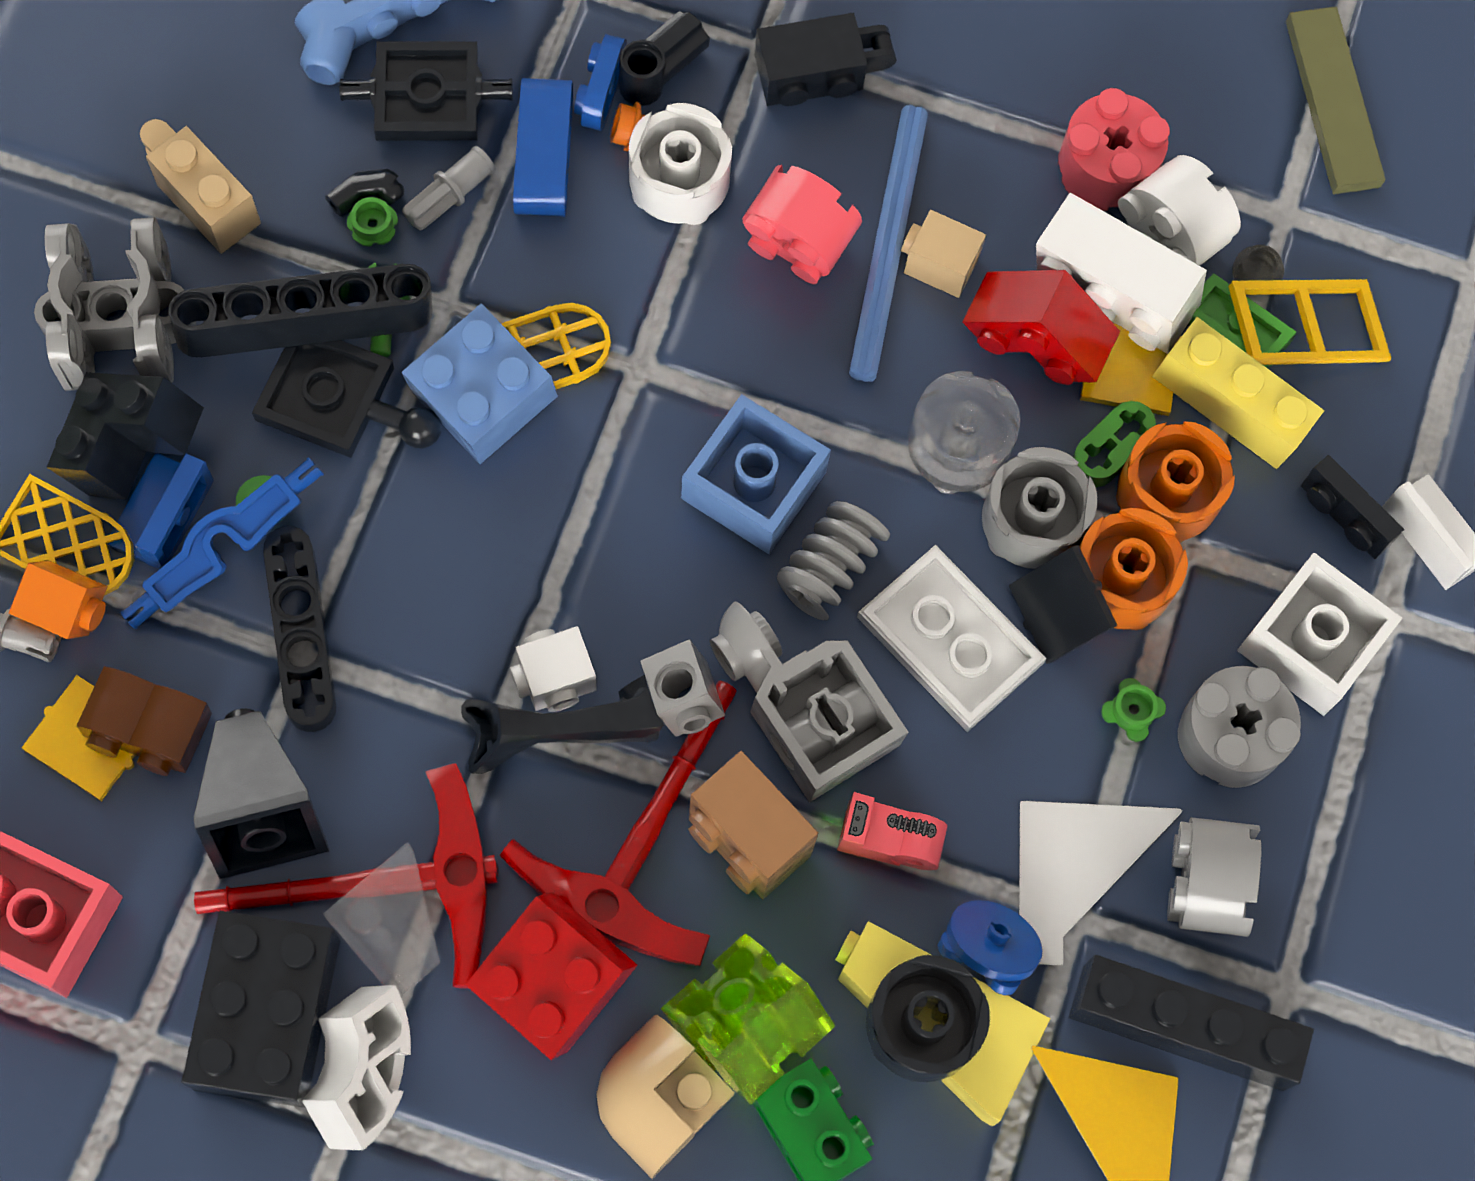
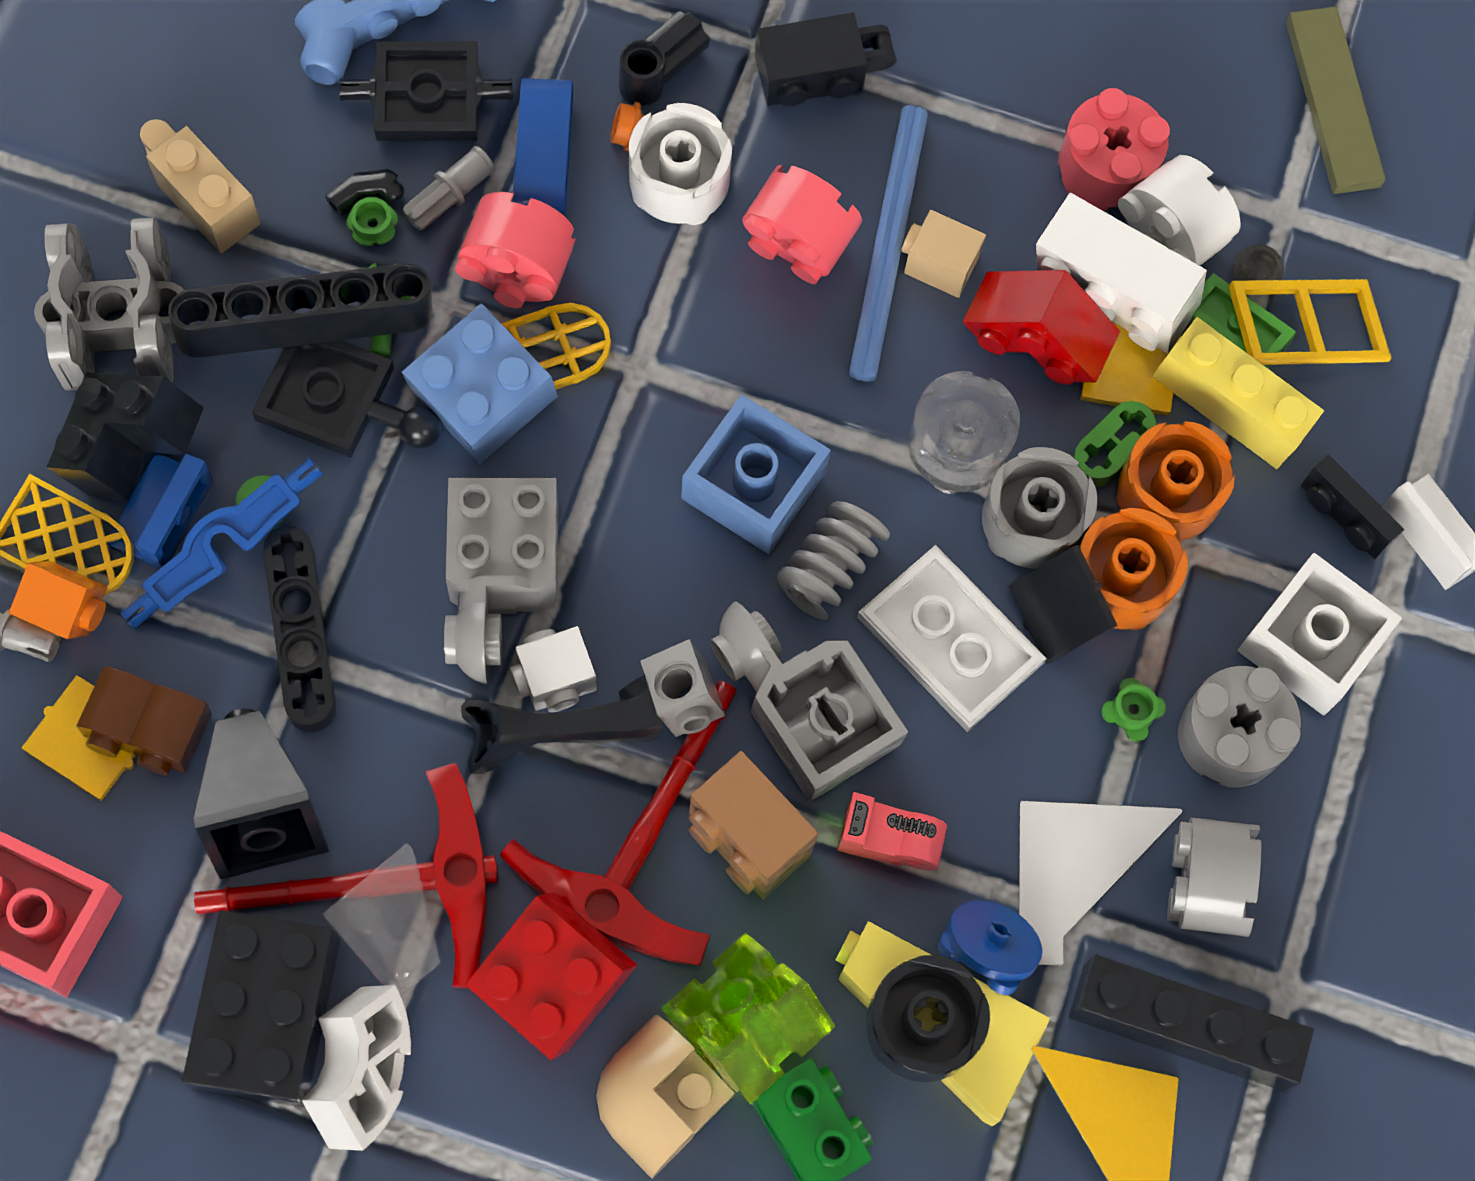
blue plate [574,34,627,131] -> none
none -> light grey brick [444,478,558,685]
none -> coral brick [455,192,576,309]

